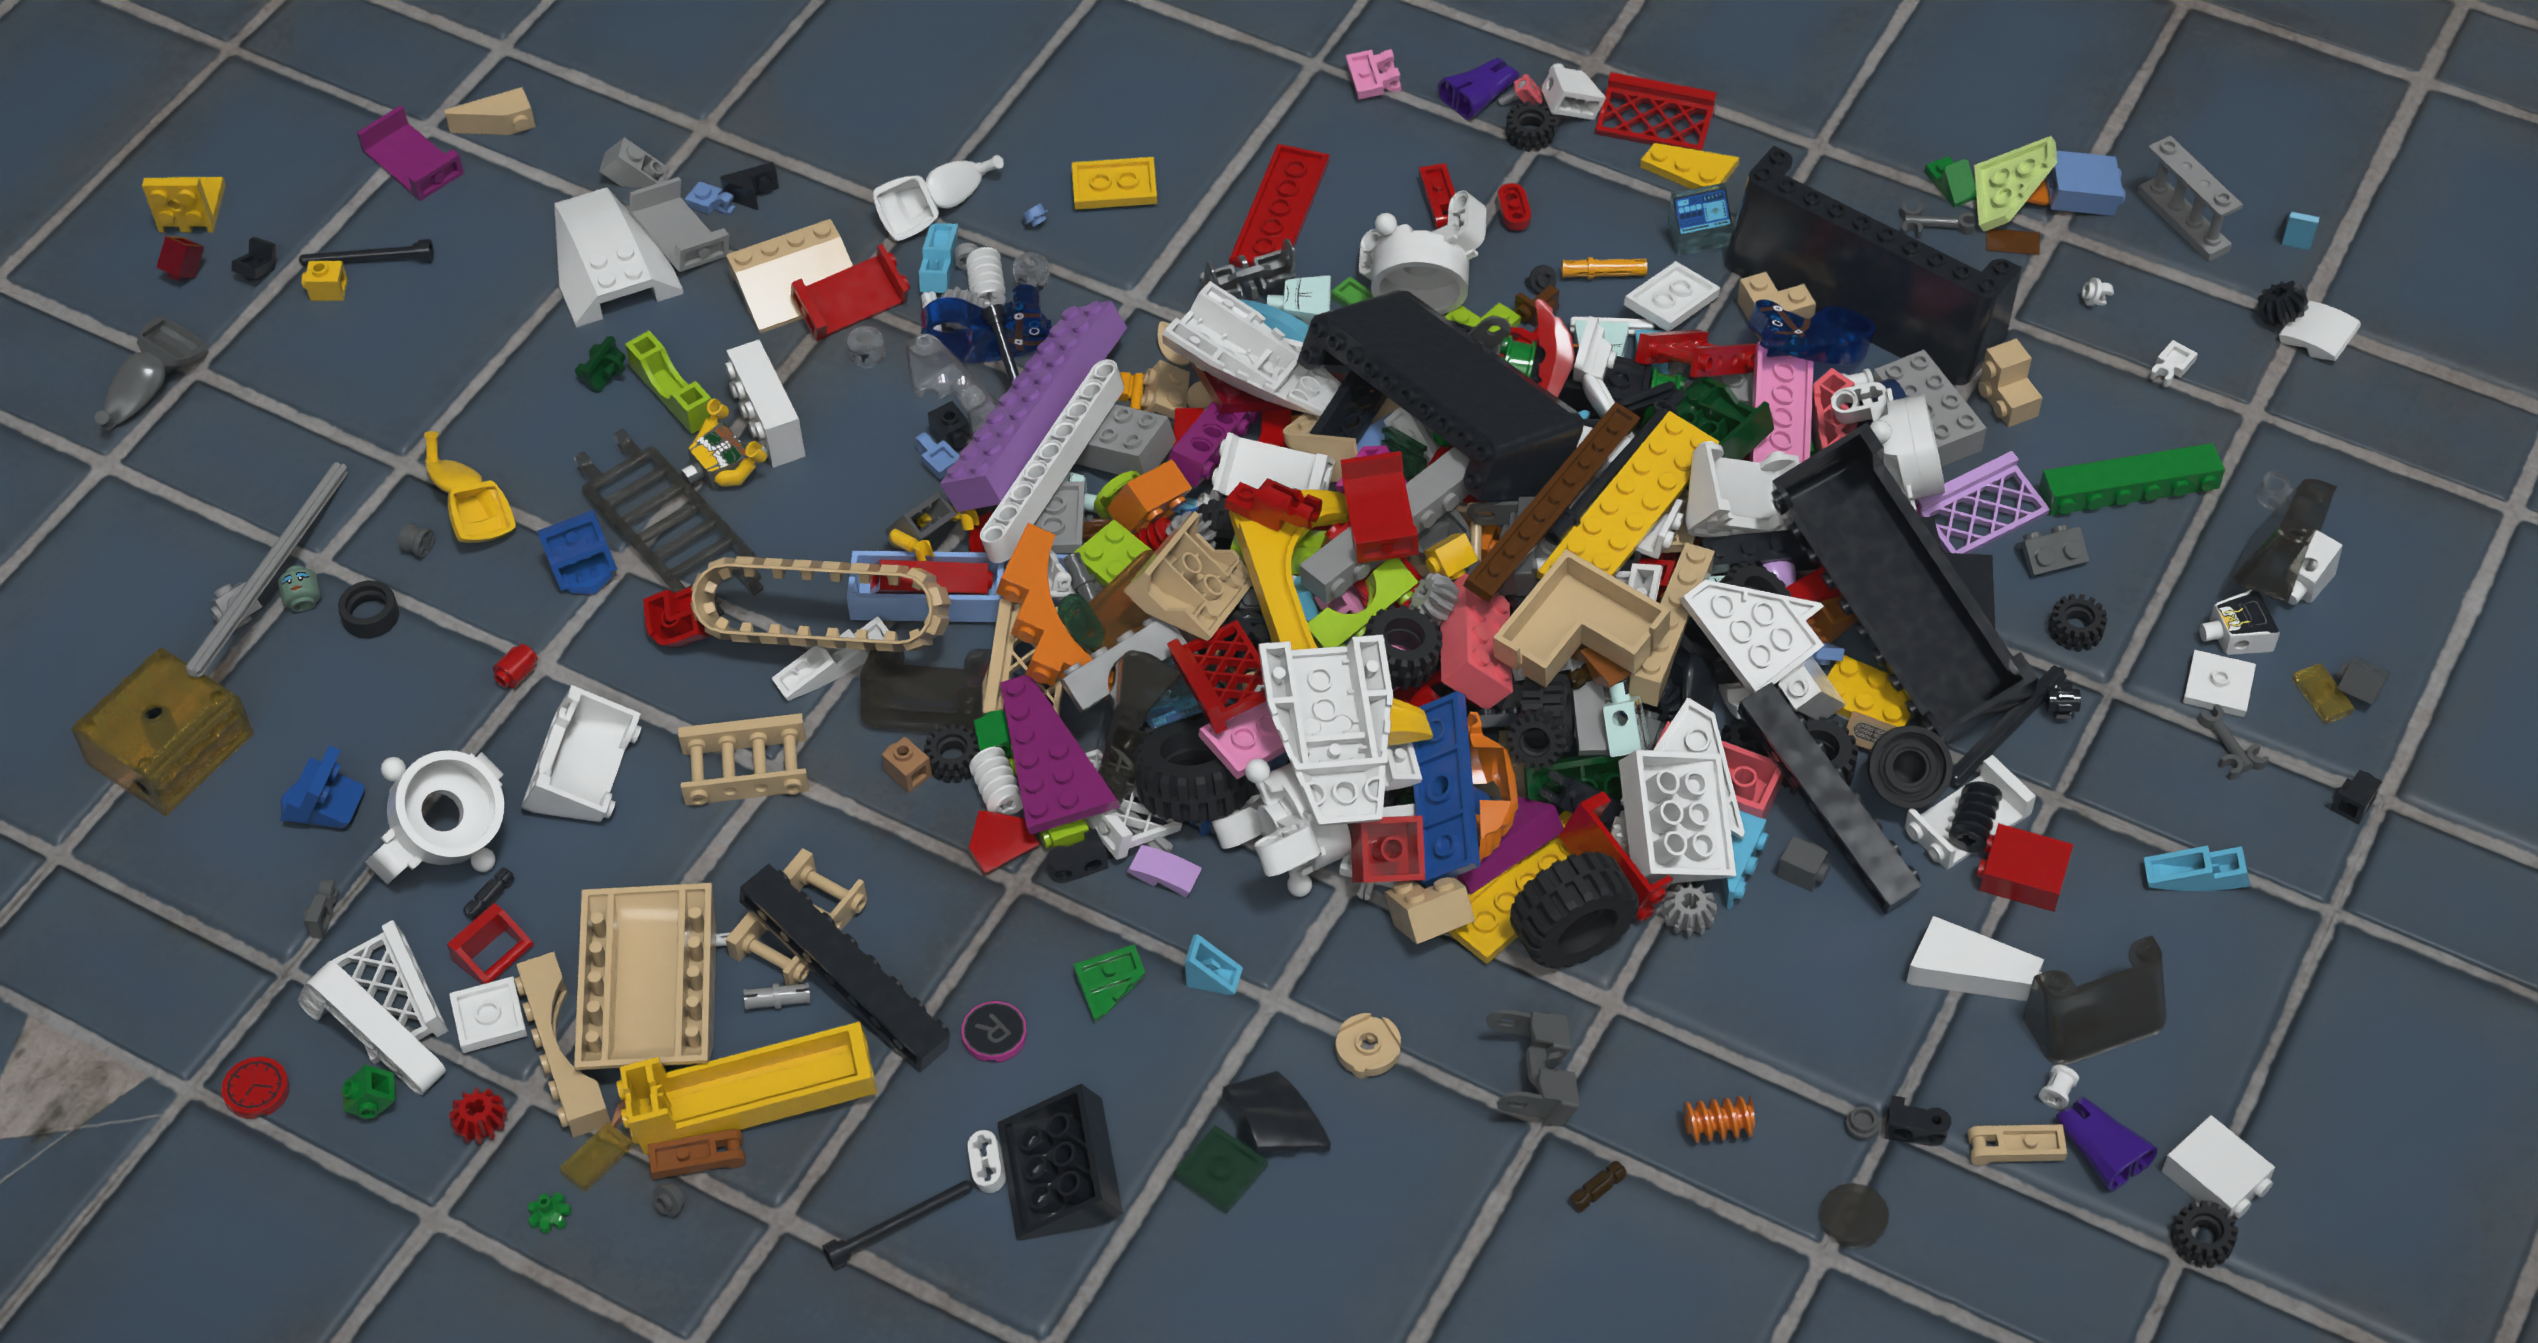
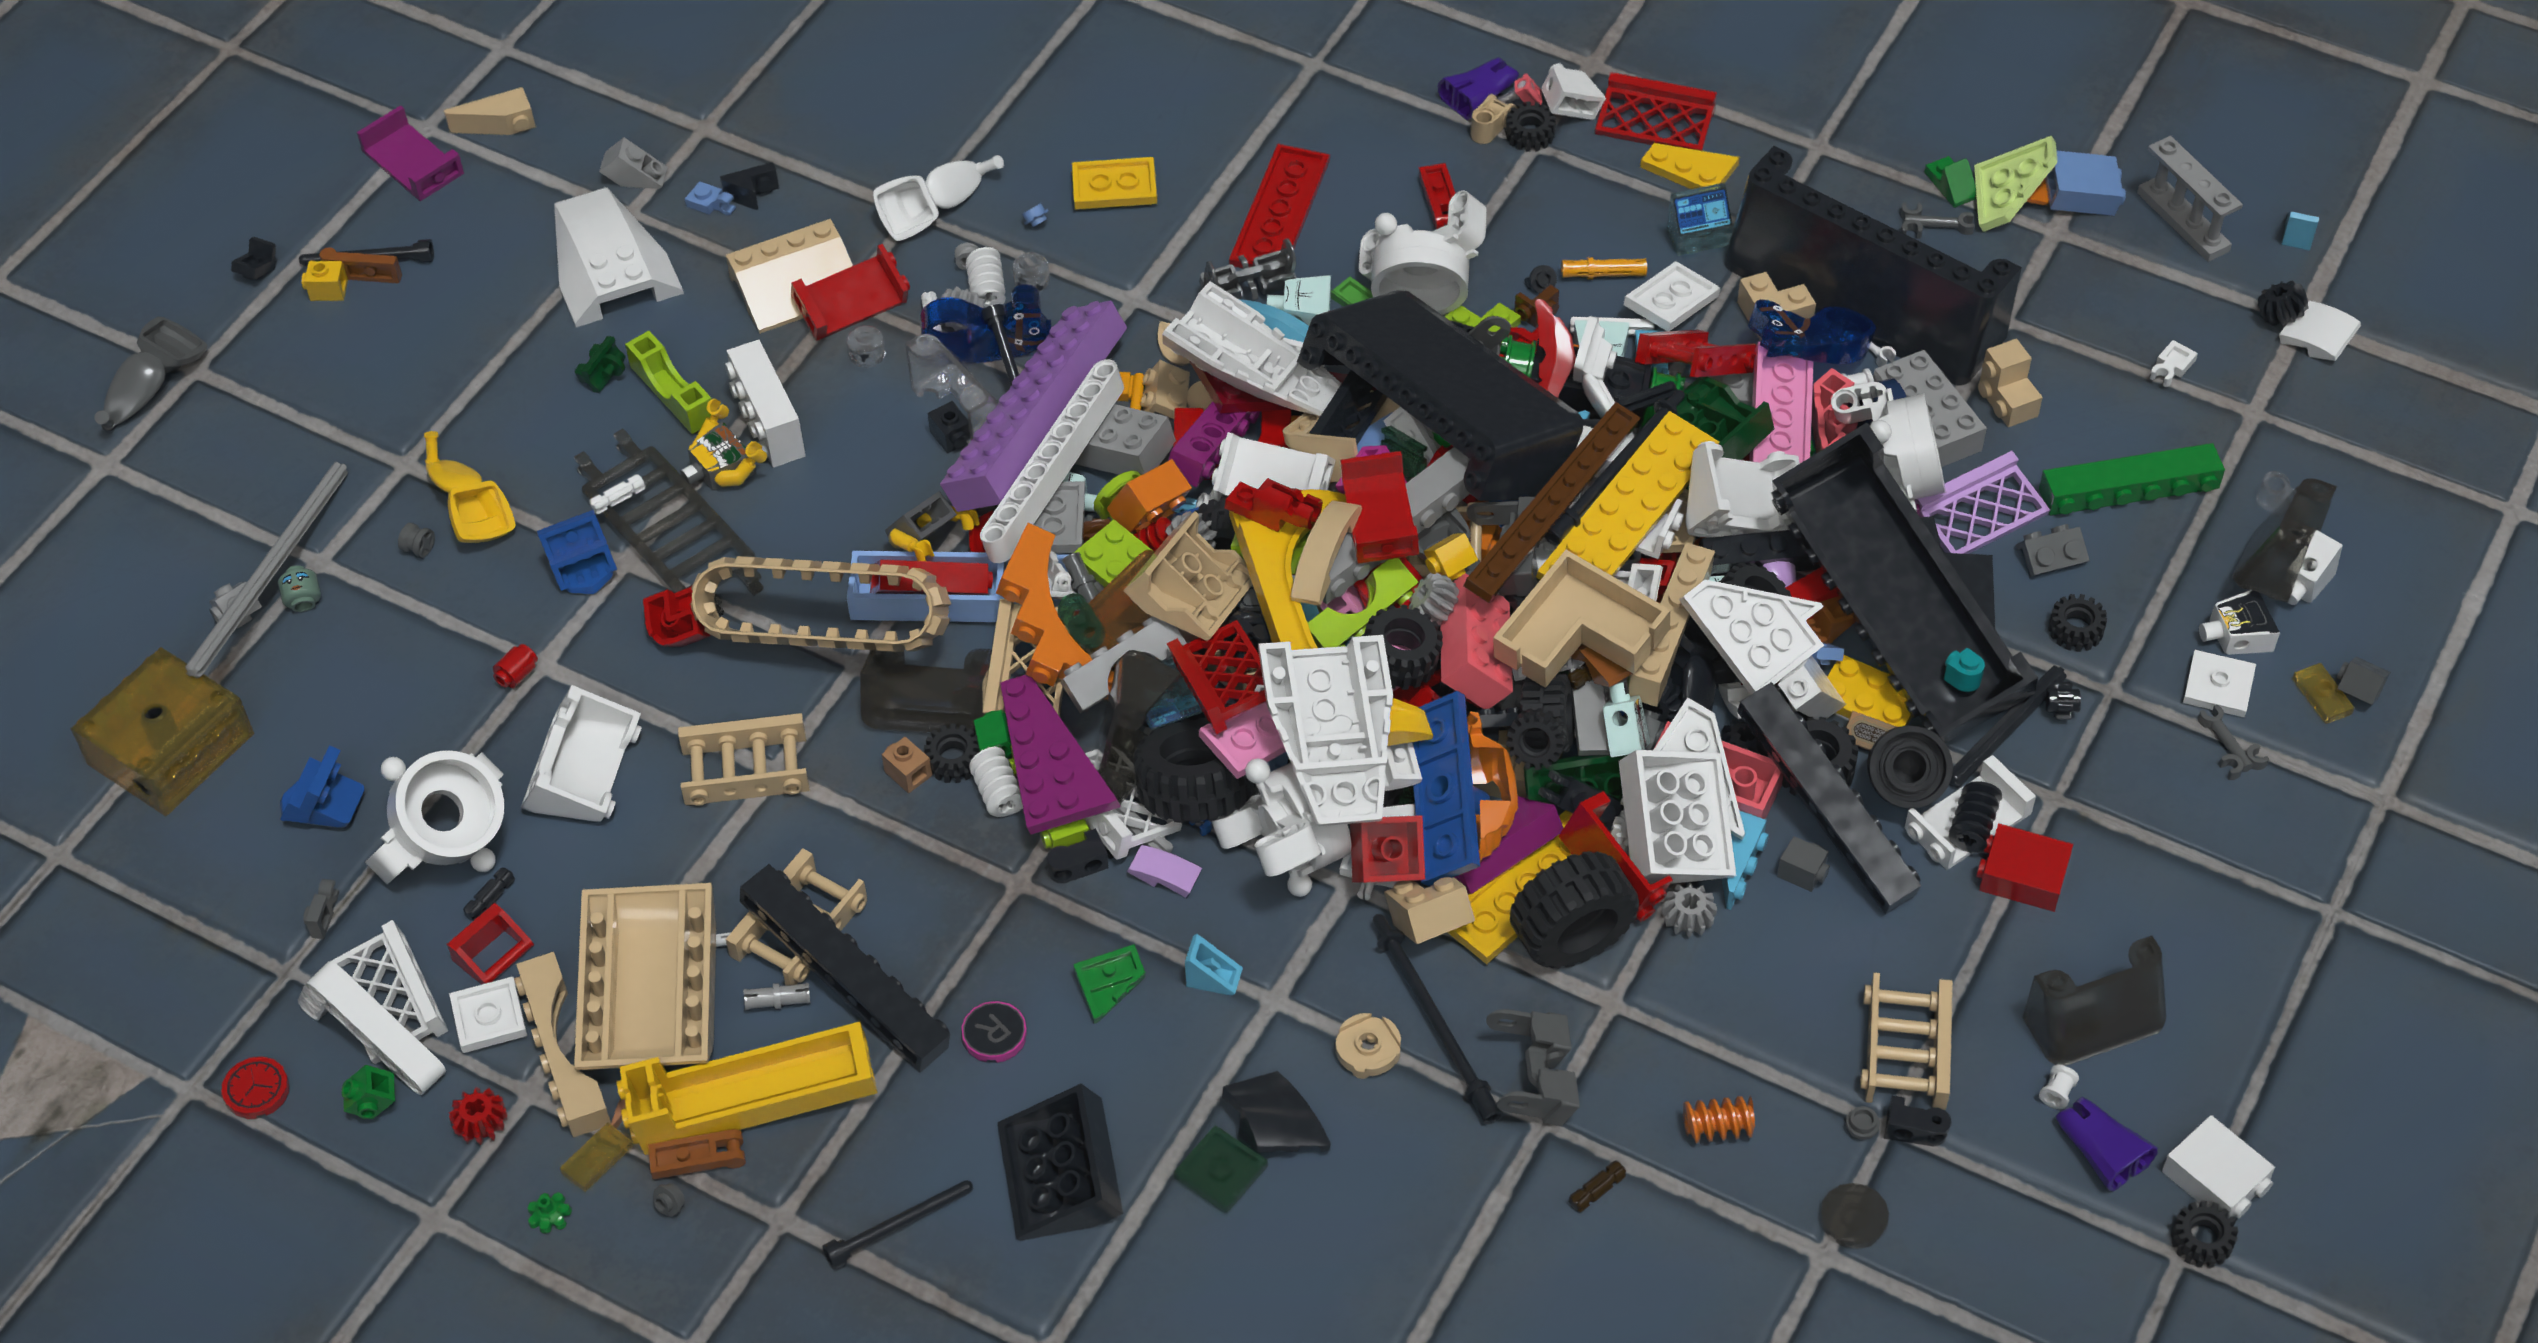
yellow bracket [142,177,226,232] -> none
dark red brick [156,236,205,281] -> none
black tyre [338,580,399,638] -> none
light grey panel [629,177,729,272] -> none
white slope [772,616,889,701] -> none
medium blue plate [915,432,960,479] -> none
medium azure slope [919,223,959,293] -> none
red slope [968,810,1039,876] -> none
white beam [968,1130,1006,1193] -> none
bright pink plate [1346,49,1401,100] -> none
red plate [1497,183,1531,231] -> none
white slope [1906,916,2046,1002] -> none
tan plate [1967,1124,2067,1165] -> none
reddish brown sticker [1986,229,2040,255] -> none
white plate [2082,277,2114,306] -> none
medium azure slope [2144,846,2251,891] -> none
black brick [2330,770,2382,825] -> none
none -> dark orange plate [319,247,402,283]
none -> white axle [589,474,645,514]
none -> tan slope [1291,501,1362,606]
none -> black bar [1373,914,1503,1124]
none -> tan piece [1471,94,1516,144]
none -> tan fence [1860,973,1953,1110]
none -> white hand [1862,338,1896,367]
none -> teal plate [1944,647,1985,692]

